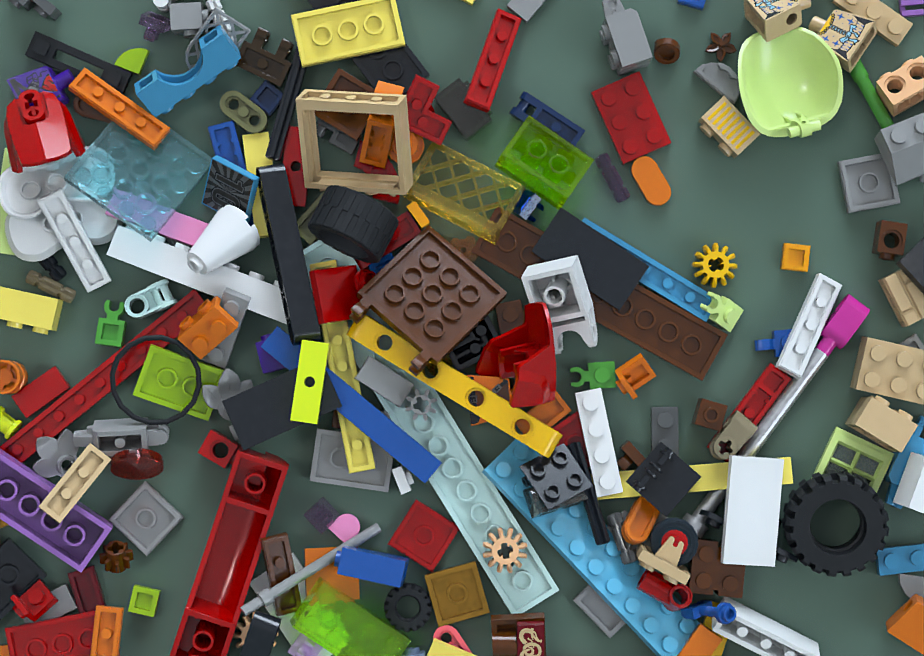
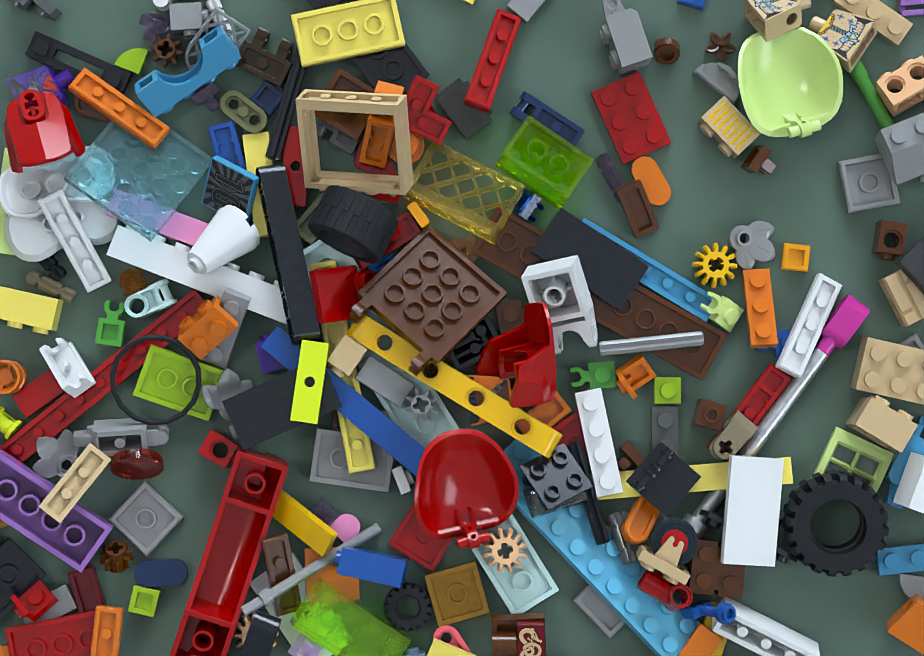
none -> white hinge [39,338,96,398]
none -> clear orange plate [119,267,147,297]
none -> dark blue tile [134,558,188,587]
none -> reddish brown gear [150,34,184,68]
none -> clear purple tile [191,82,220,112]
none -> yellow tile [272,489,338,557]
none -> tan brick [327,334,368,377]
none -> red piece [414,429,519,549]
none -> light grey axle [599,331,704,356]
none -> reddish brown tile [615,179,660,239]
none -> lime plate [654,377,681,404]
none -> light grey plate [729,221,775,270]
none -> reddish brown tile [741,145,776,174]
none -> orange plate [742,268,778,348]

